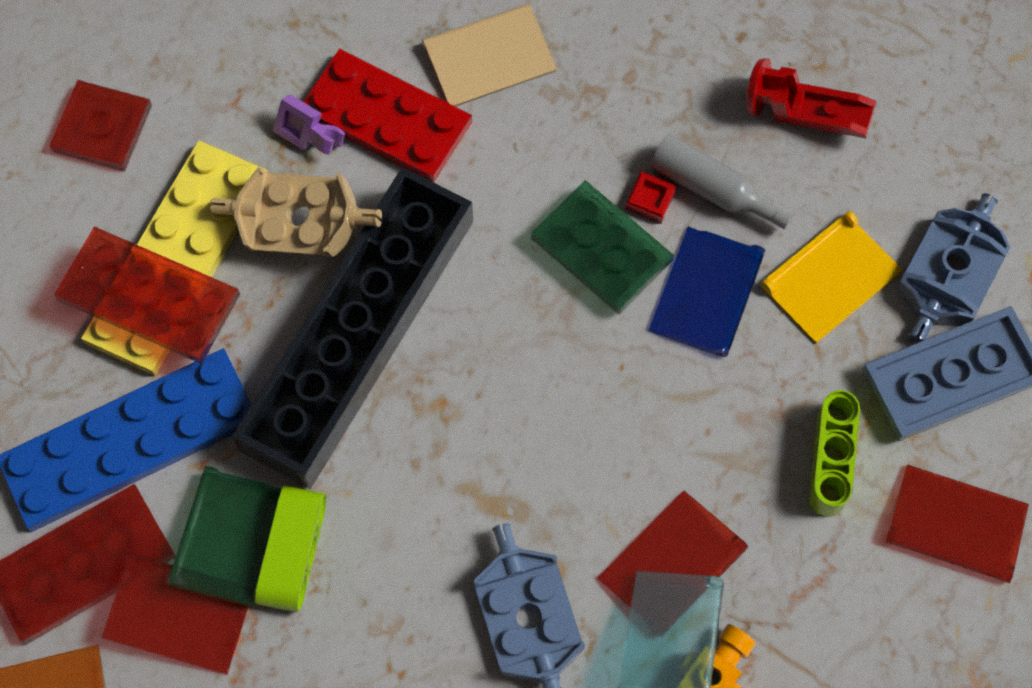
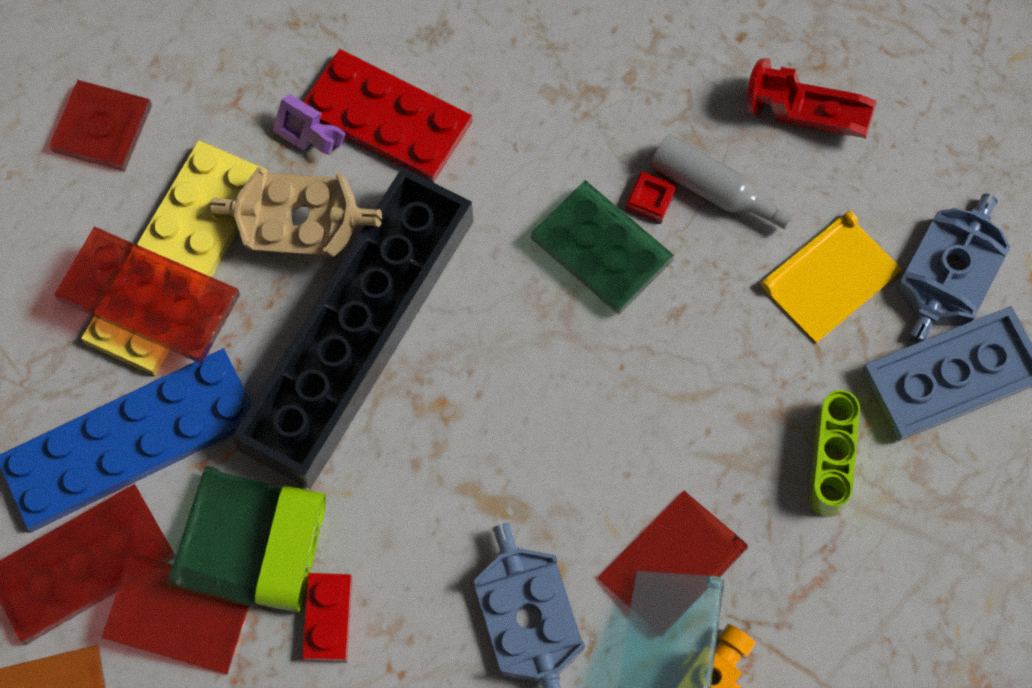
tan piece [422,3,557,106] -> none
clear blue piece [649,227,766,357] -> none
clear red piece [885,464,1029,584] -> none
none -> red plate [303,573,353,662]

